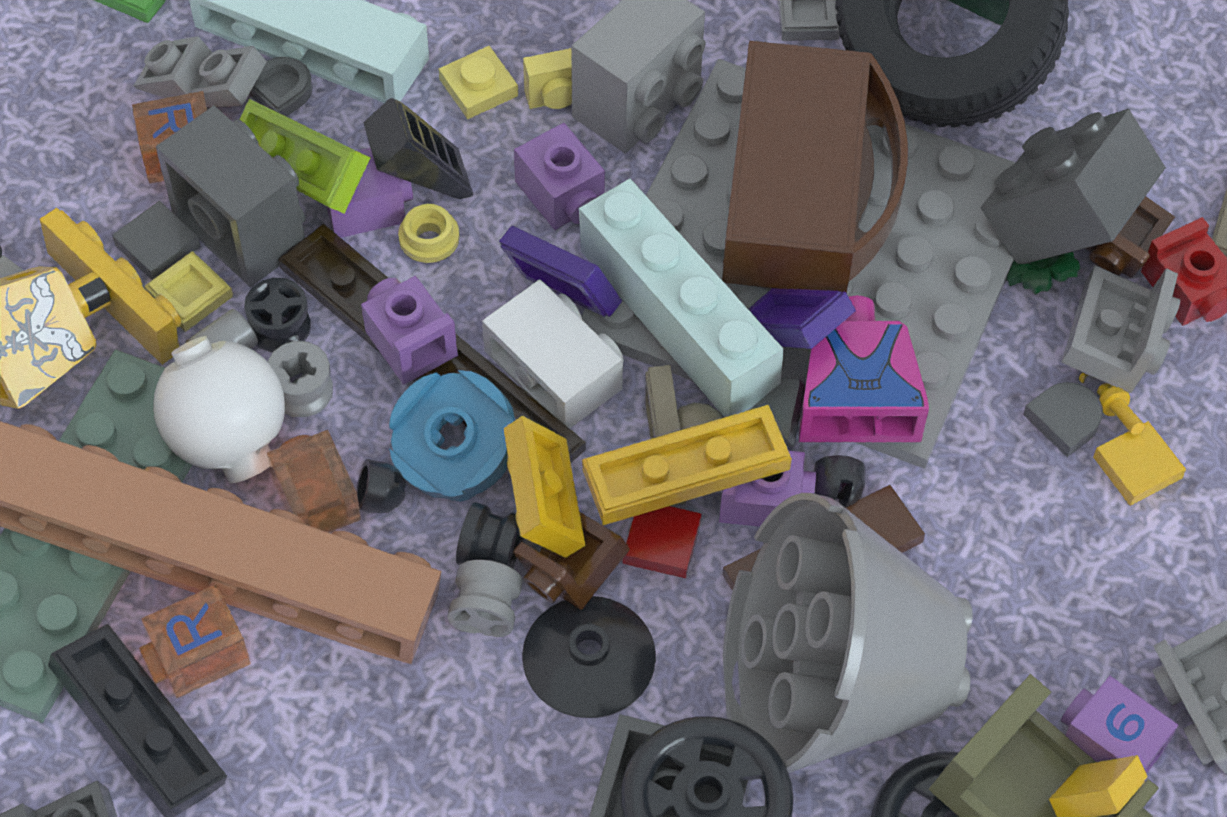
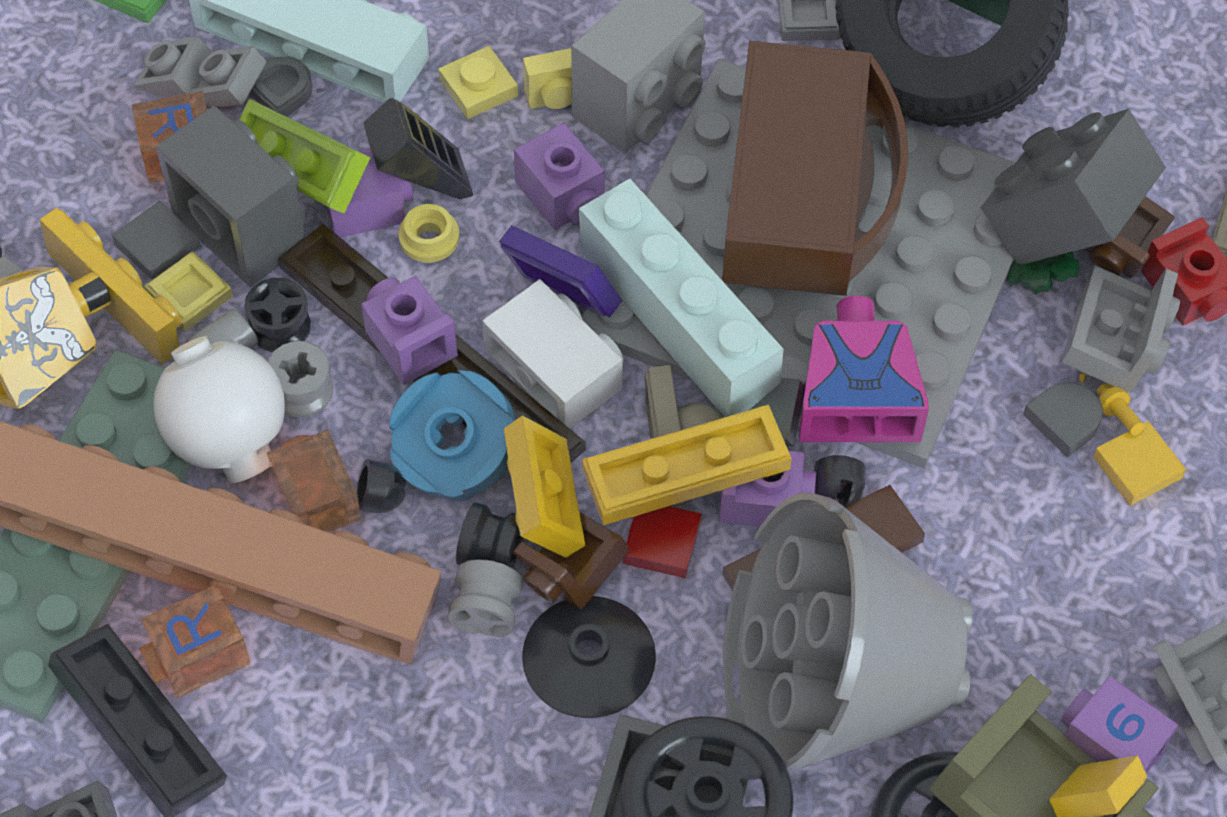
dark purple tile [748,288,856,349] -> none

